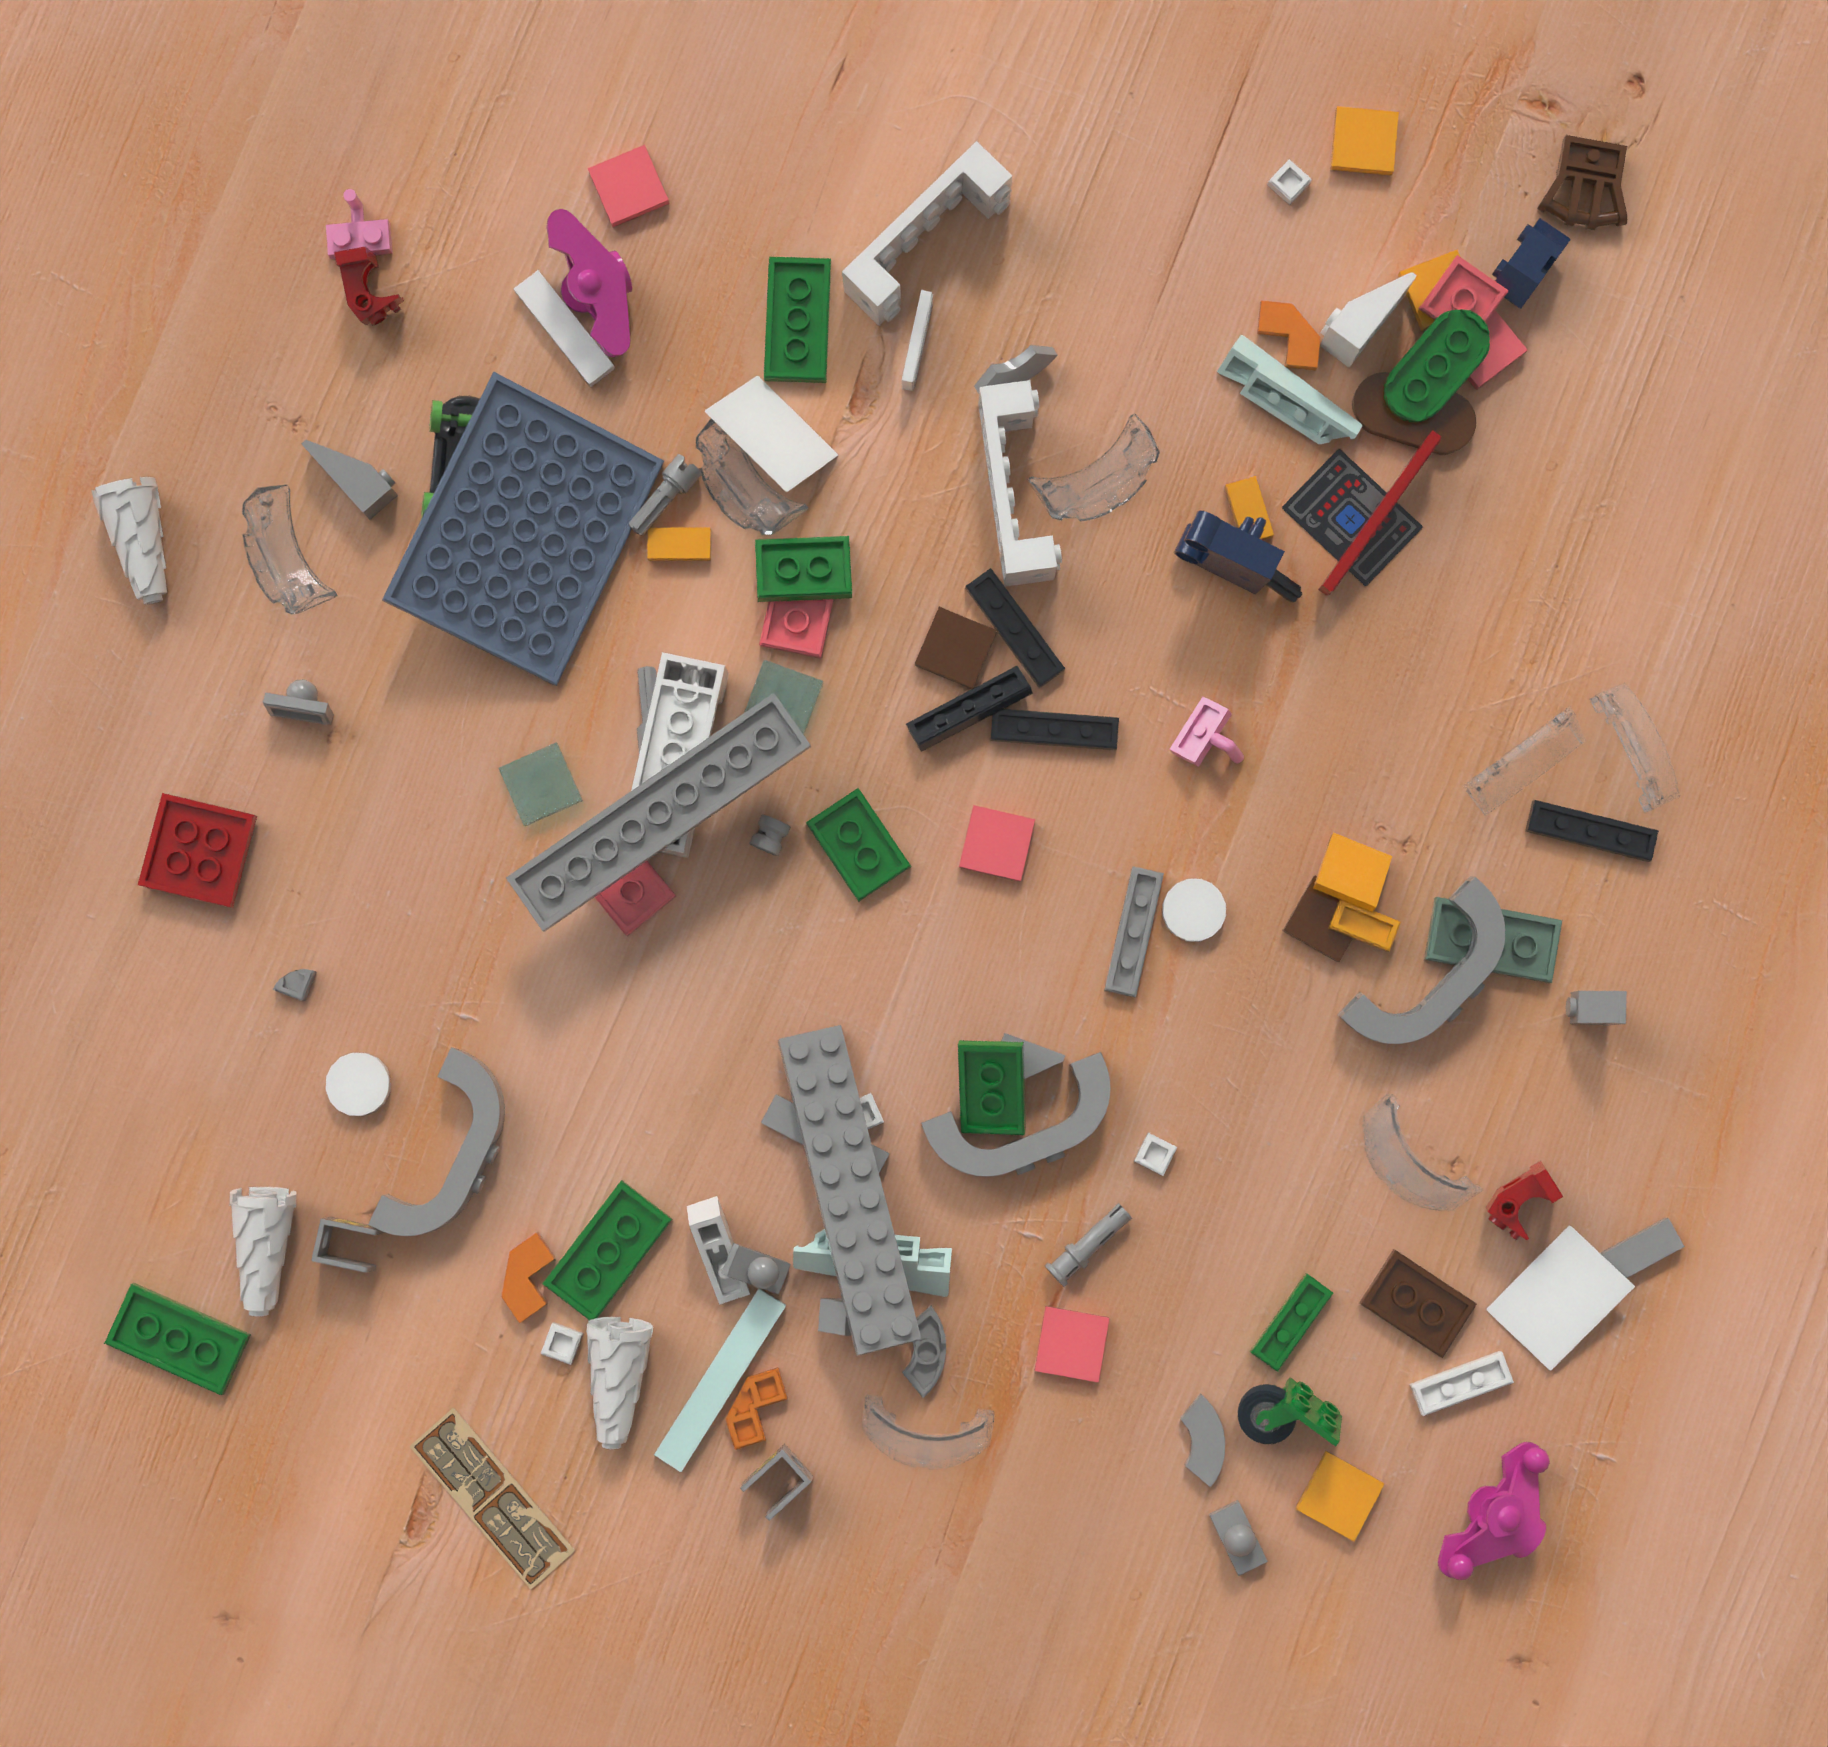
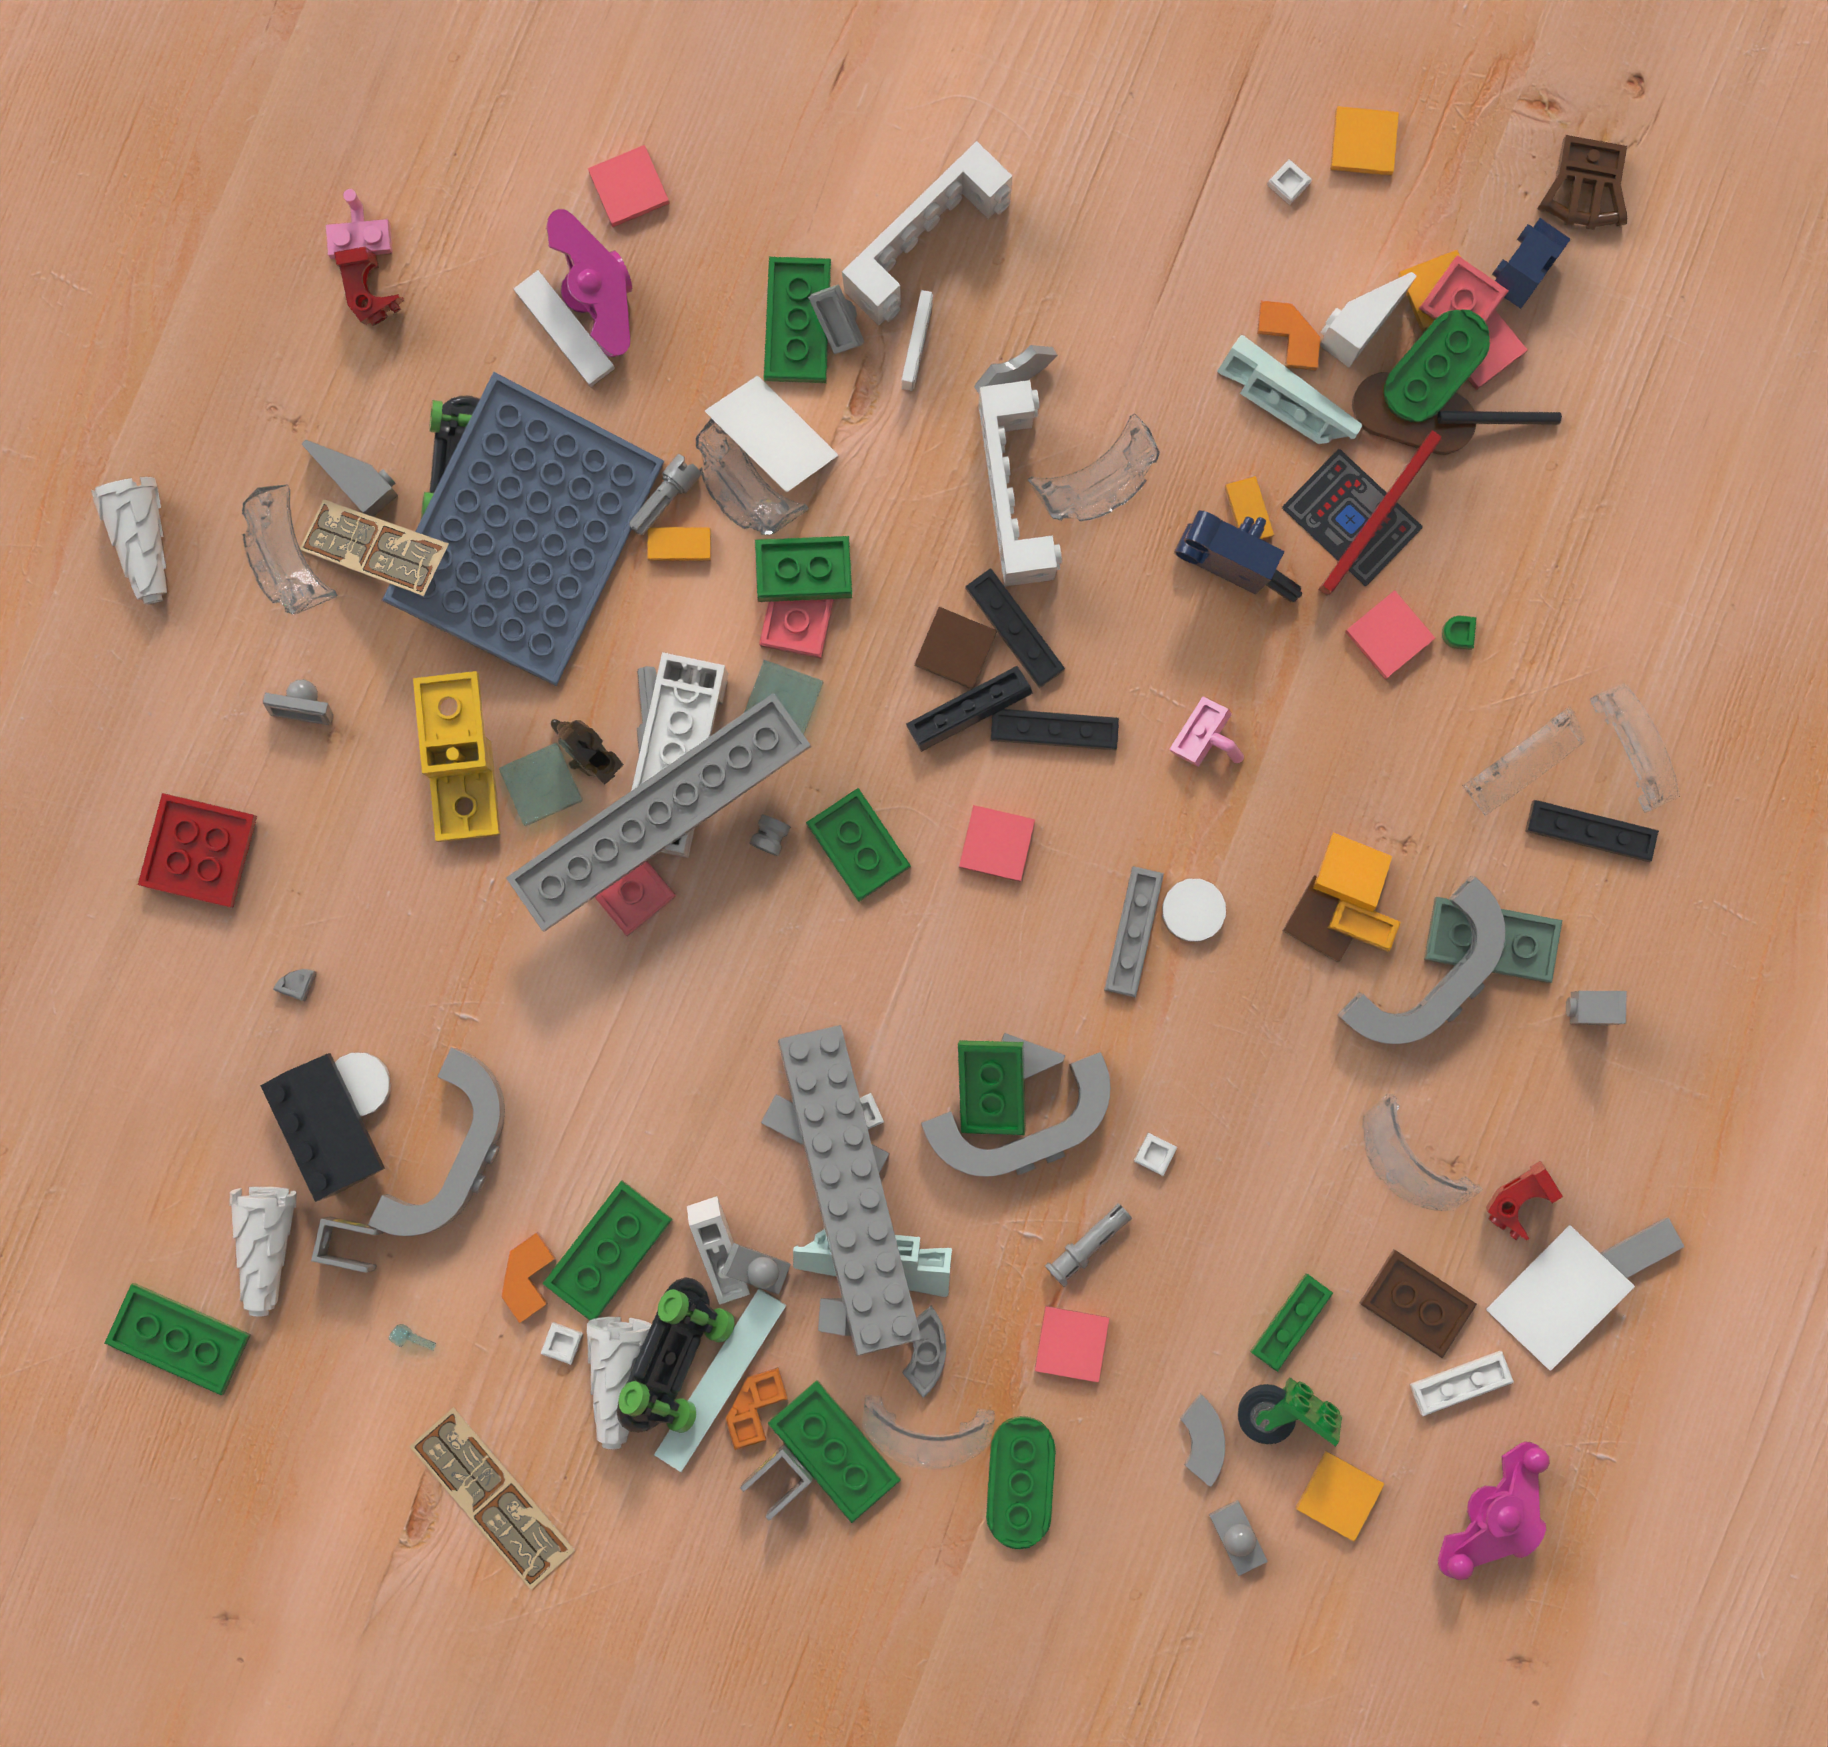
none -> black slope [260,1053,385,1202]
none -> sticker [299,499,449,596]
none -> clear light blue hand [389,1324,436,1350]
none -> yellow bracket [413,671,501,842]
none -> dark brown animal [551,719,624,785]
none -> black piece [617,1277,734,1433]
none -> green tile [768,1380,901,1523]
none -> light grey tile [808,284,864,354]
none -> green tile [986,1416,1056,1549]
none -> coral tile [1345,590,1435,680]
none -> black bar [1437,411,1562,425]
none -> green tile [1442,615,1477,650]

